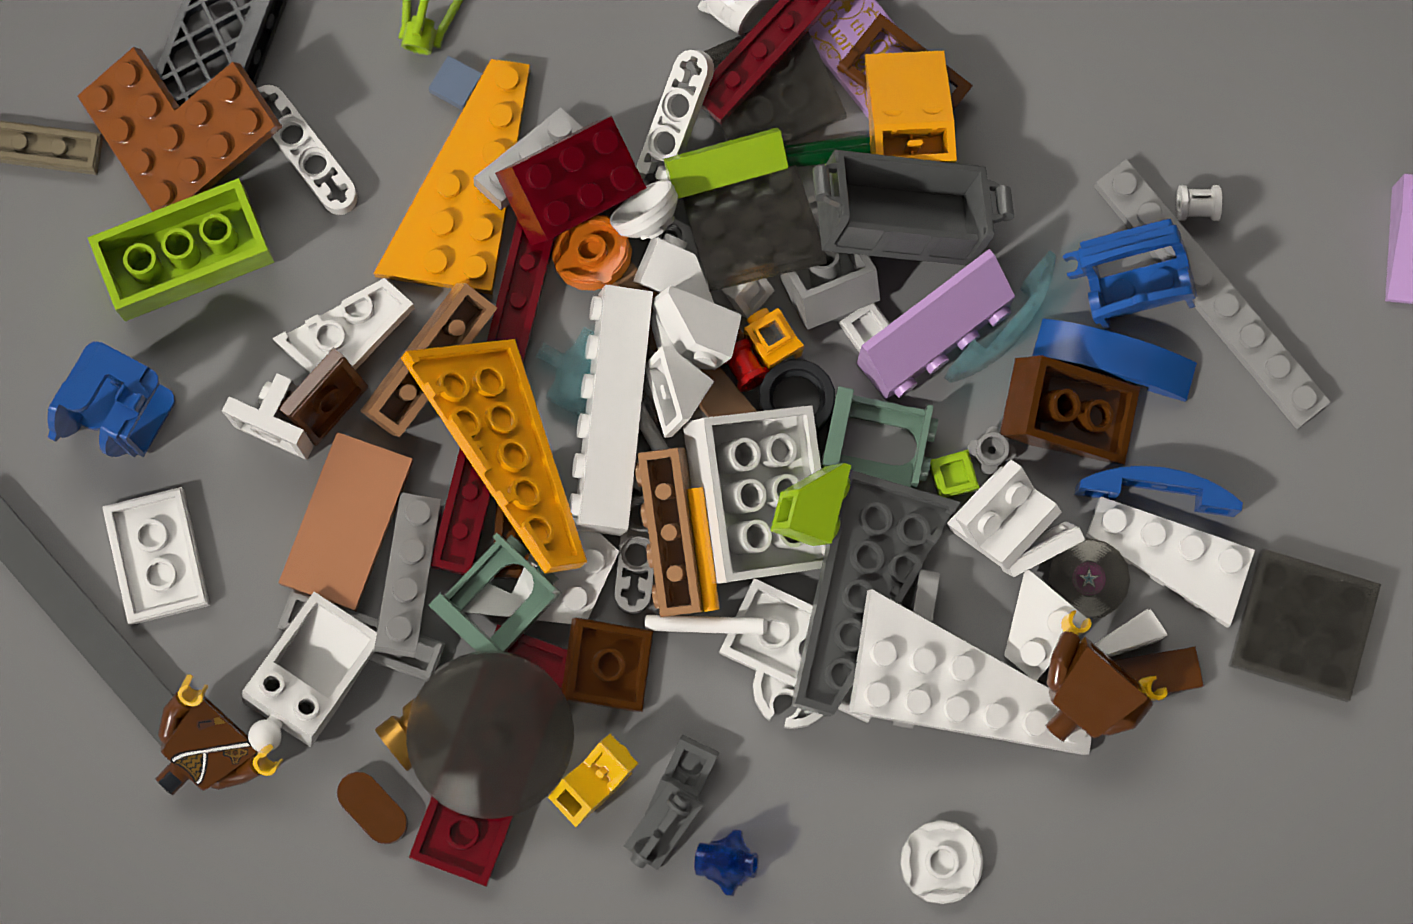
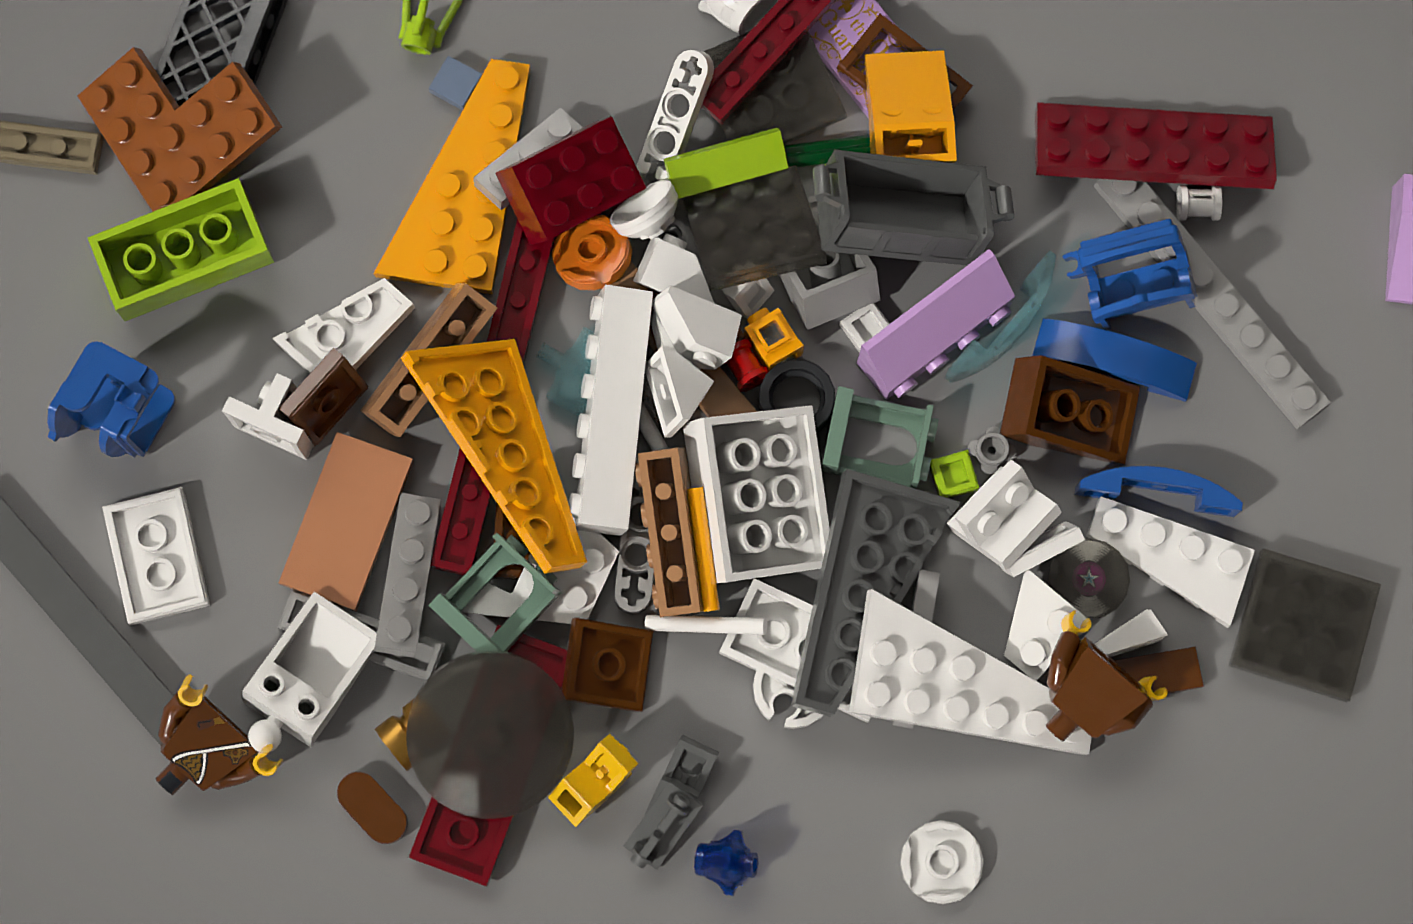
white beam [257,85,358,215] -> none
lime slope [770,463,852,546] -> none
none -> dark red plate [1035,102,1277,189]

